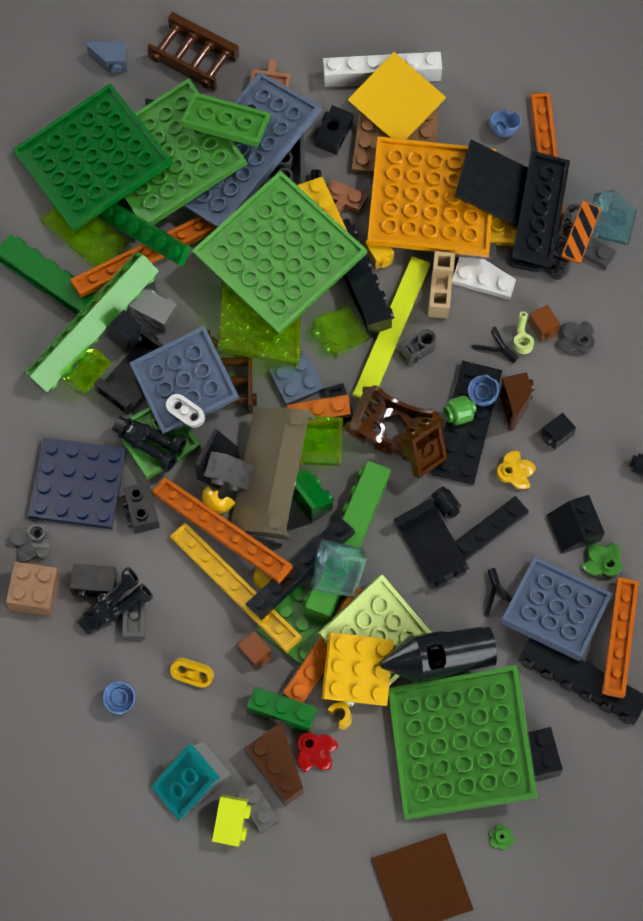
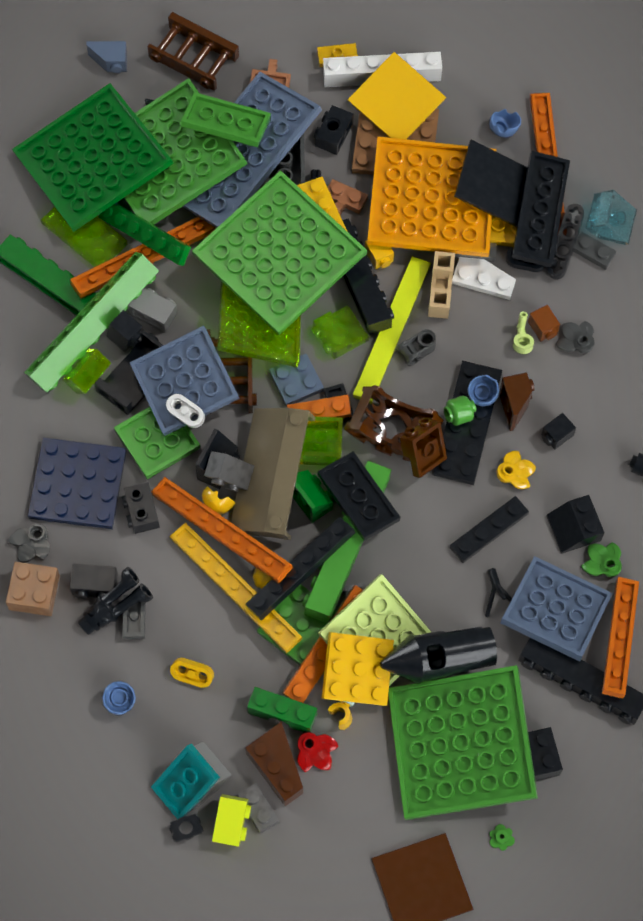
black piece [112,416,187,472] -> none
dark orange brick [238,631,272,669] -> none
clear light blue slope [312,540,367,598] -> none
black panel [393,498,470,589] -> none
black brick [431,486,461,519] -> none
black plant [472,327,519,363] -> none
tile [561,201,601,265] -> none
none -> black piece [170,814,204,842]
none -> yellow plate [317,43,358,67]
none -> black plate [317,451,401,541]

